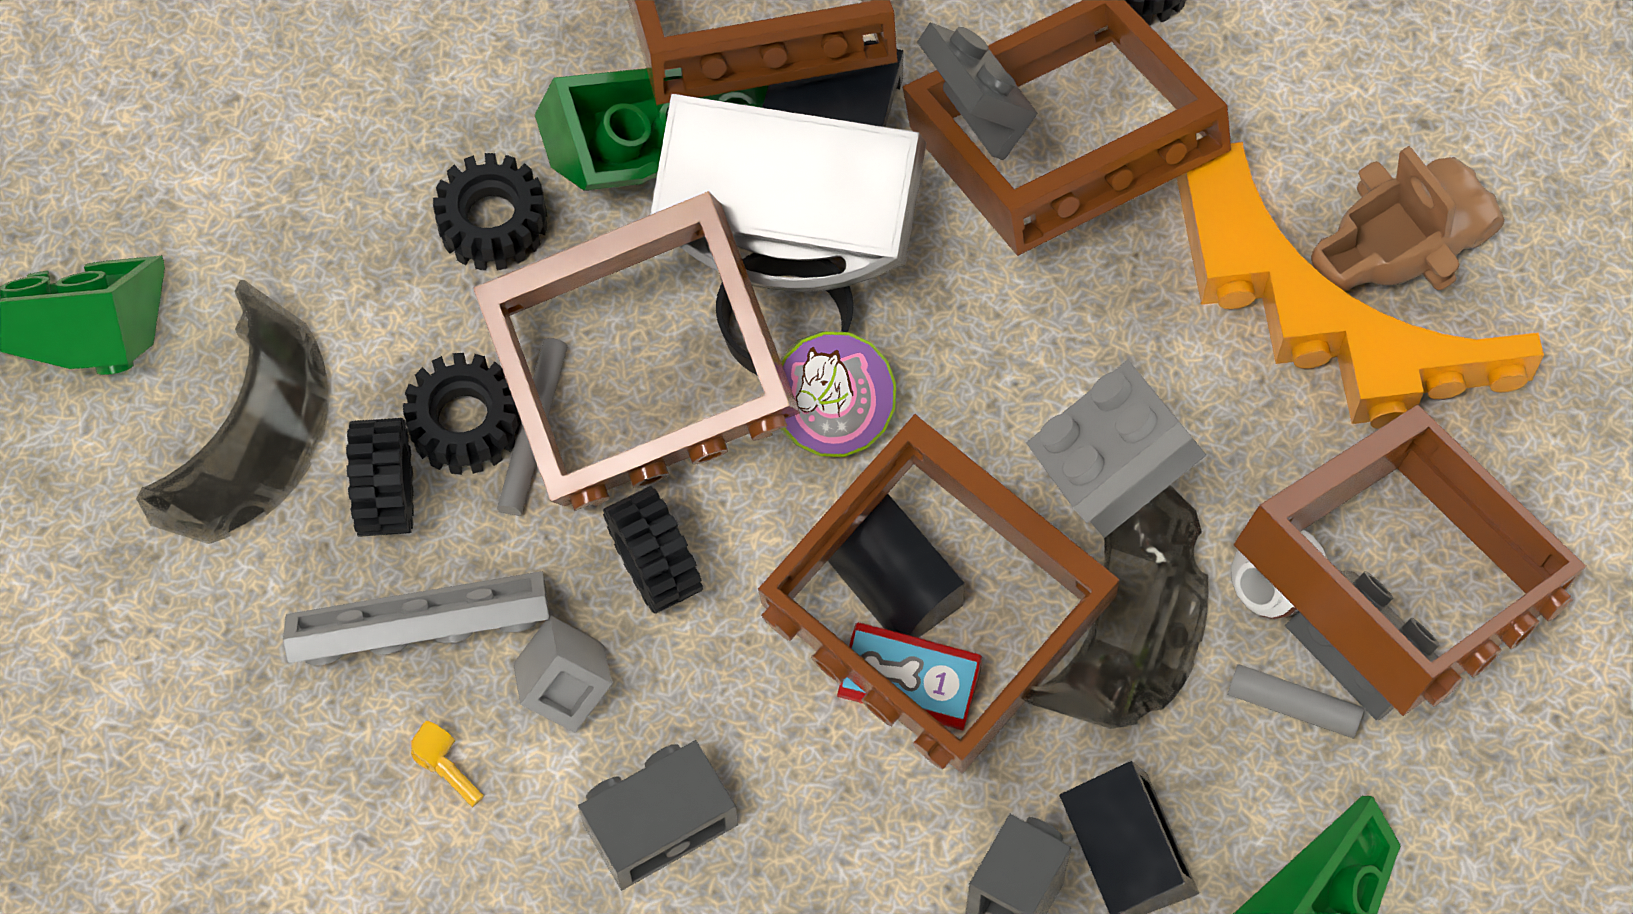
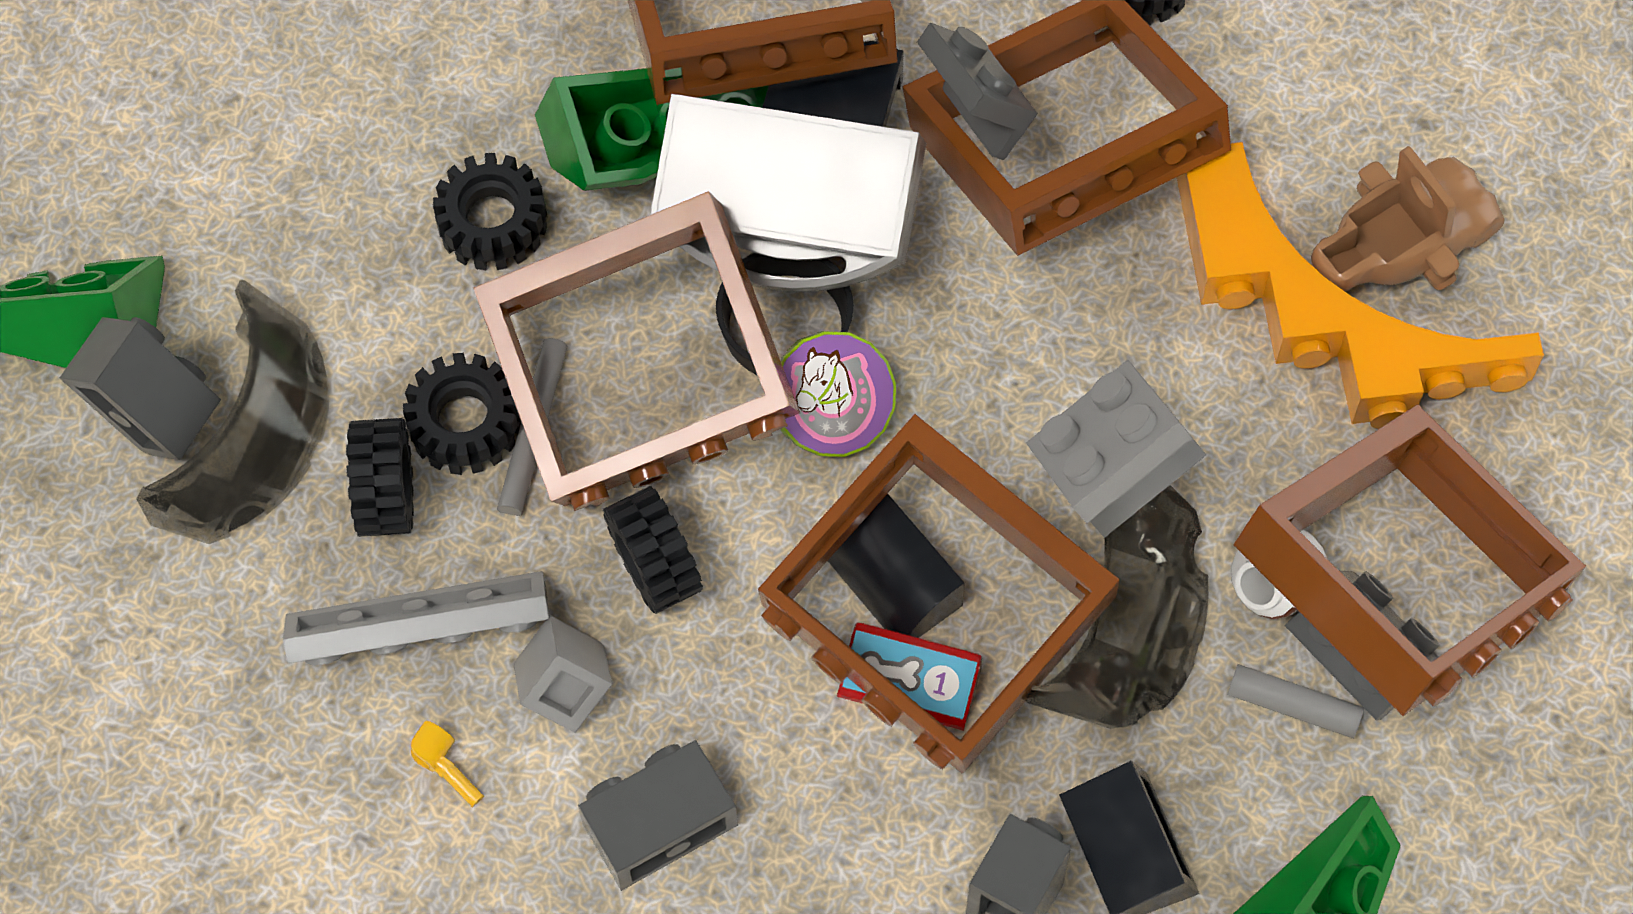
none -> dark grey brick [59,317,221,460]

